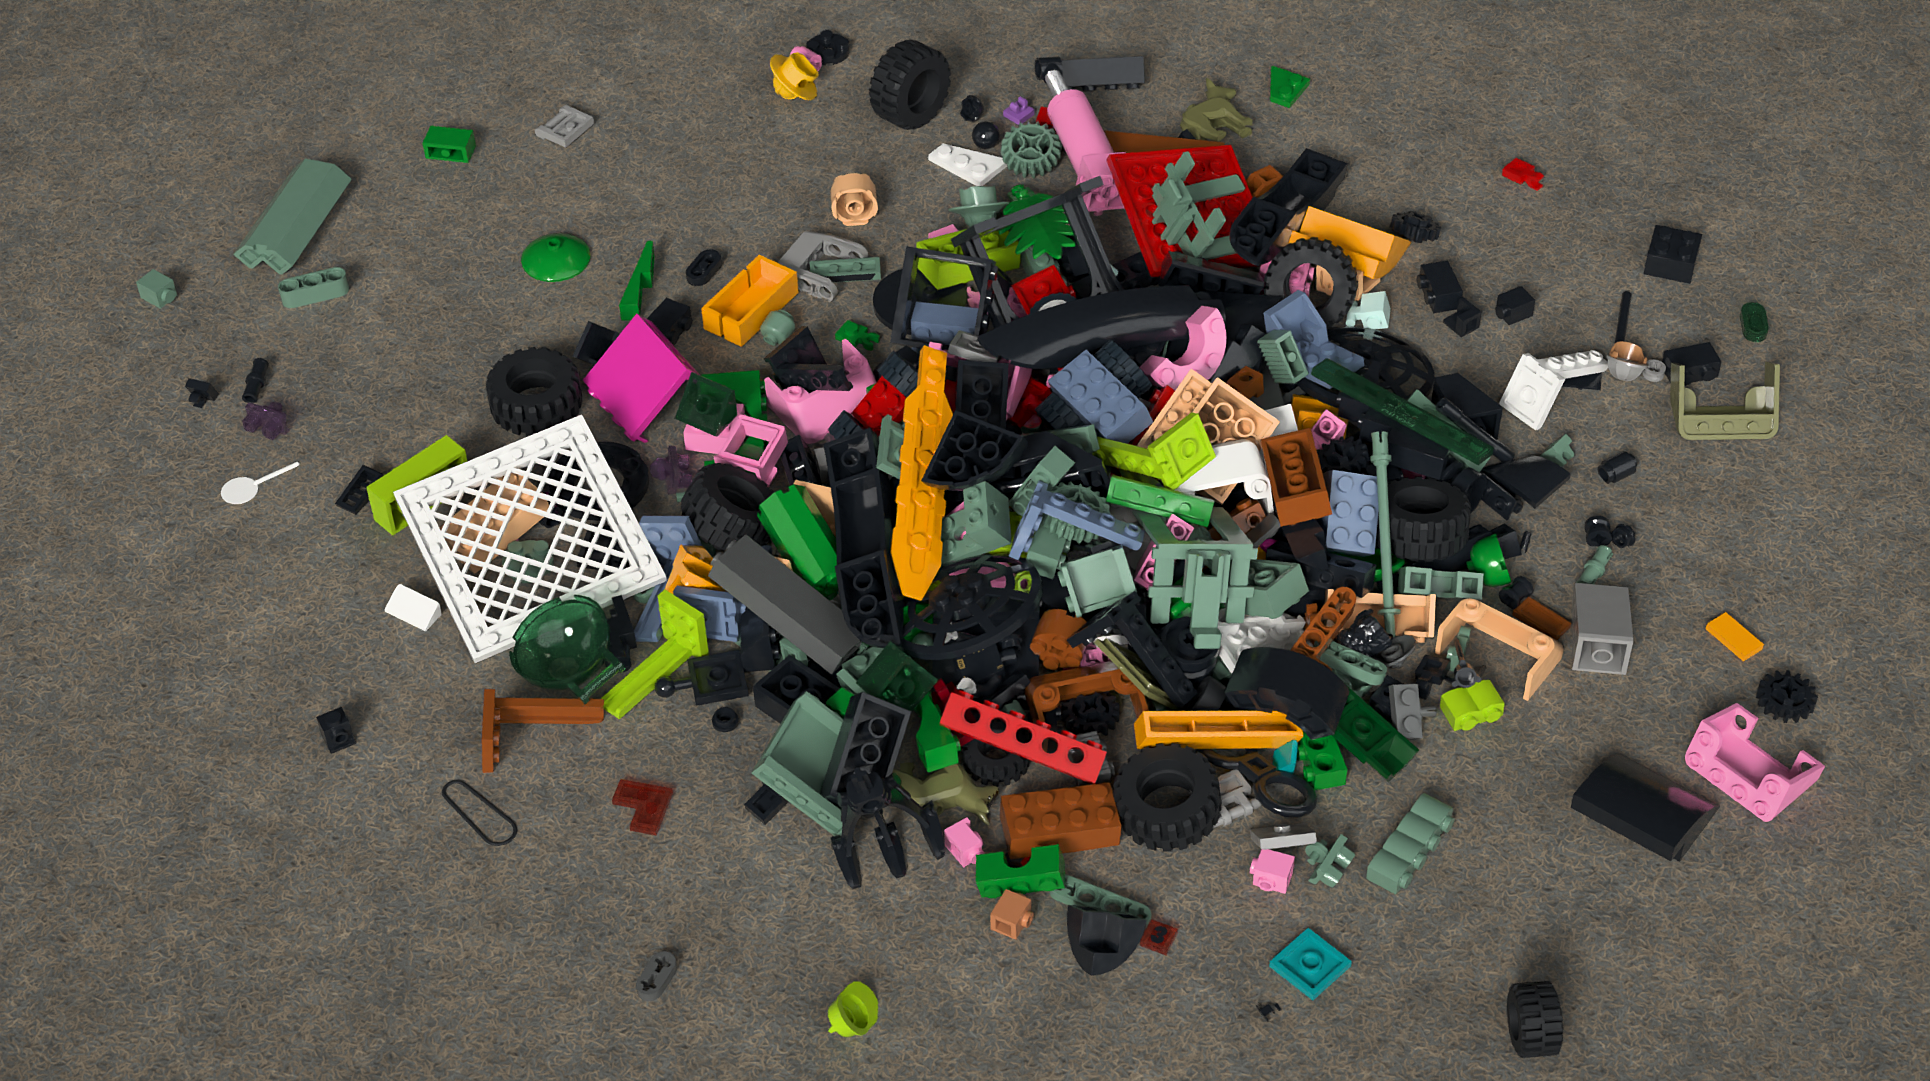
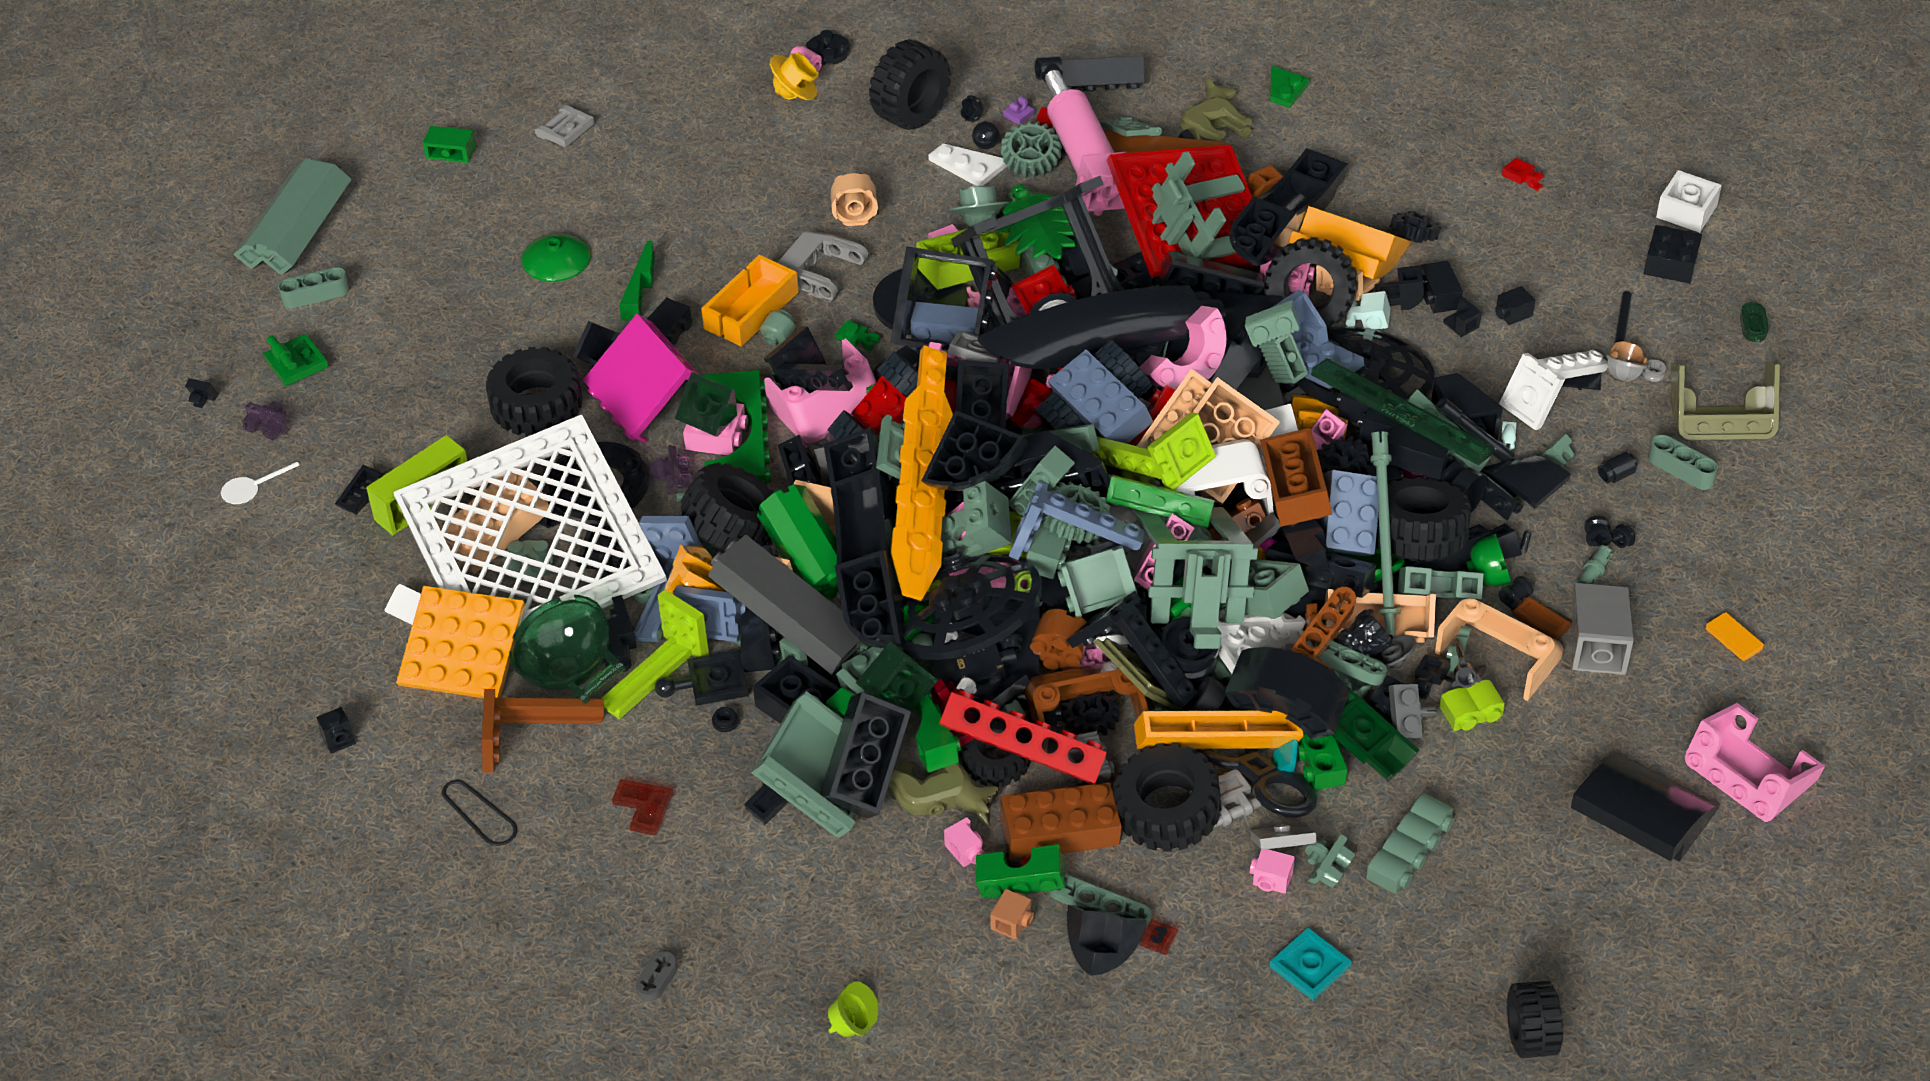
sand green brick [136,269,177,309] -> none
black pin [242,358,269,403] -> none
black plate [686,249,722,286] -> none
bright pink piece [713,414,788,487] -> none
sand green plate [810,257,881,283] -> none
black piece [830,767,945,889] -> none
dark orange leg [1226,366,1264,399] -> none
black piece [1256,1003,1282,1022] -> none
black brick [1662,342,1722,386] -> none
black gear [1756,670,1818,723] -> none
none -> green plate [263,334,328,387]
none -> light orange plate [396,586,526,698]
none -> black bush [941,547,967,570]
none -> sand green window [1098,117,1162,136]
none -> sand green brick [1245,300,1301,347]
none -> black brick [1375,265,1424,310]
none -> light aqua arm [1501,421,1516,450]
none -> sand green beam [1648,434,1718,490]
none -> white brick [1656,170,1722,233]

